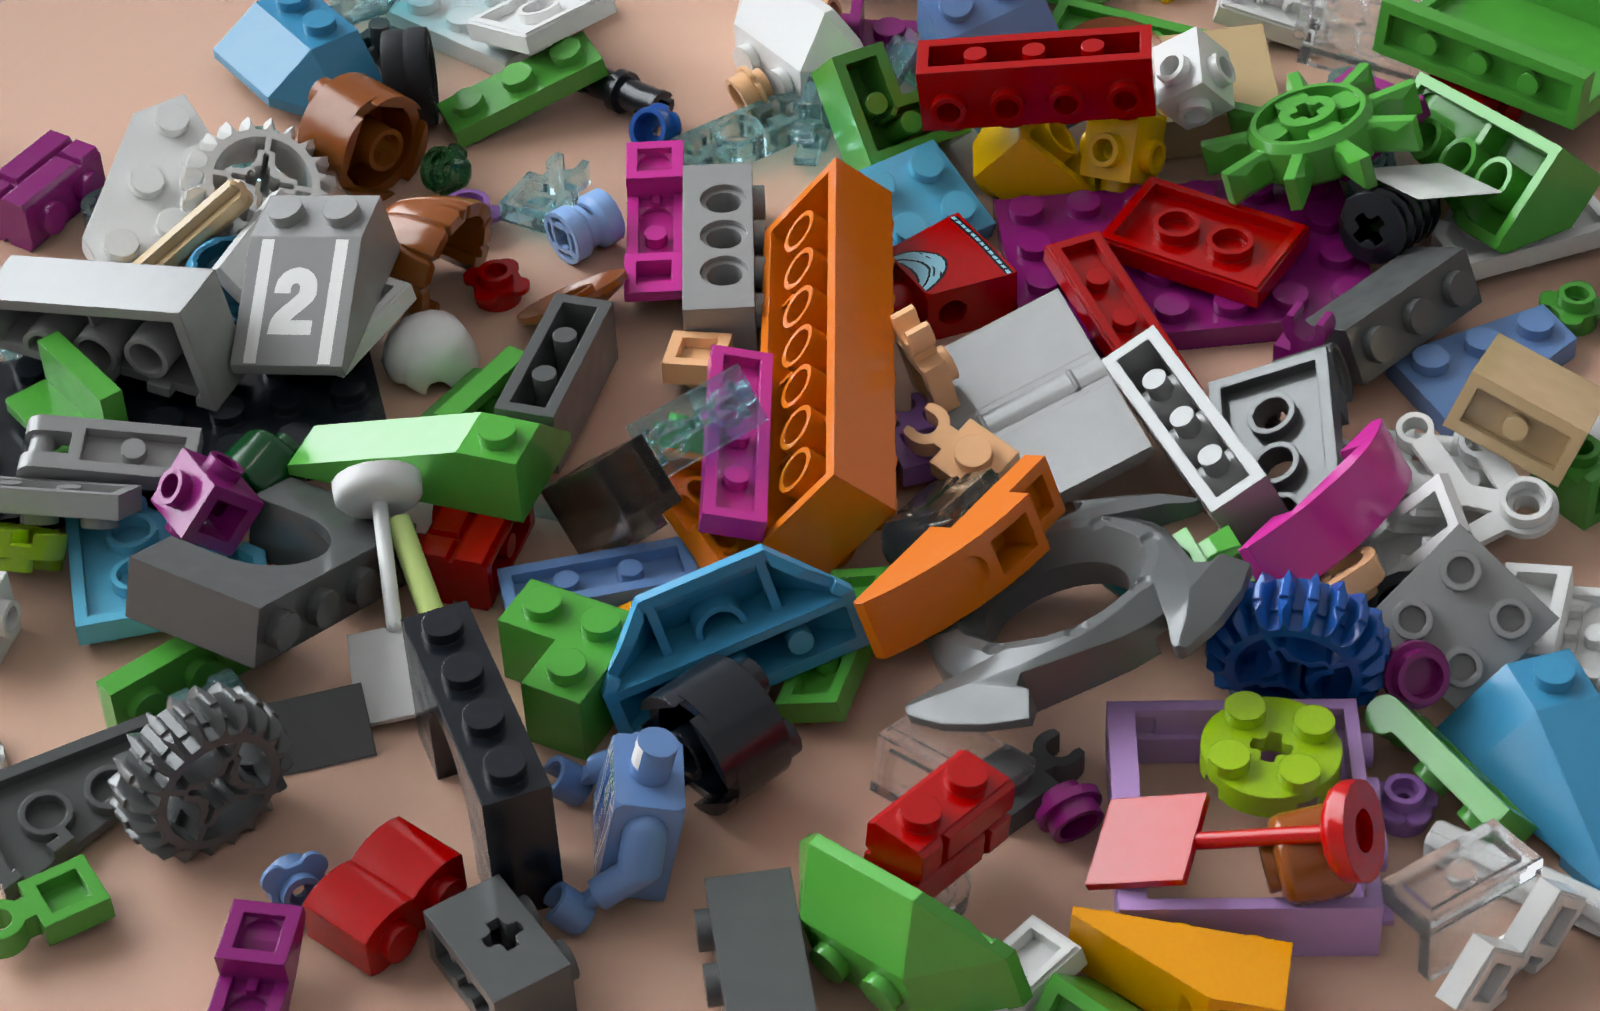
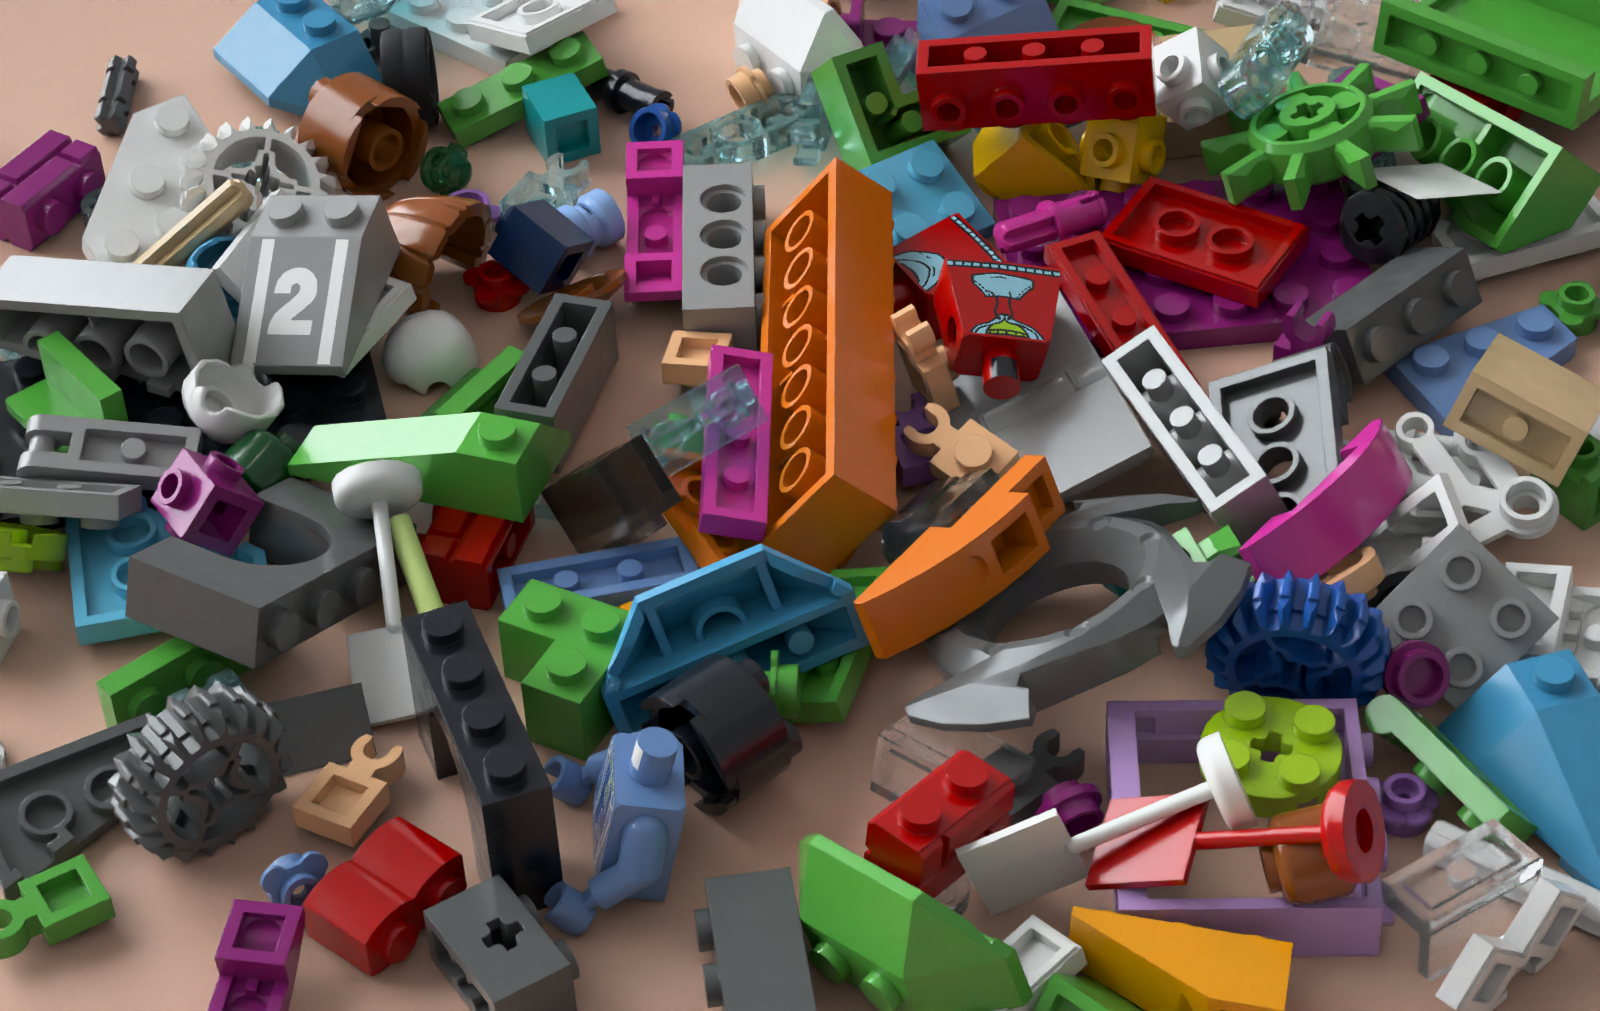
none -> dark grey axle [94,55,139,136]
none -> white hair [181,359,285,444]
none -> light nougat plate [292,734,406,848]
none -> dark blue brick [487,199,595,295]
none -> teal panel [521,73,601,167]
none -> bright green plate [764,650,801,719]
none -> red torso [933,256,1062,400]
none -> white piece [955,731,1258,916]
none -> dark pink axle [993,190,1108,254]
none -> clear light blue beam [1218,0,1313,120]

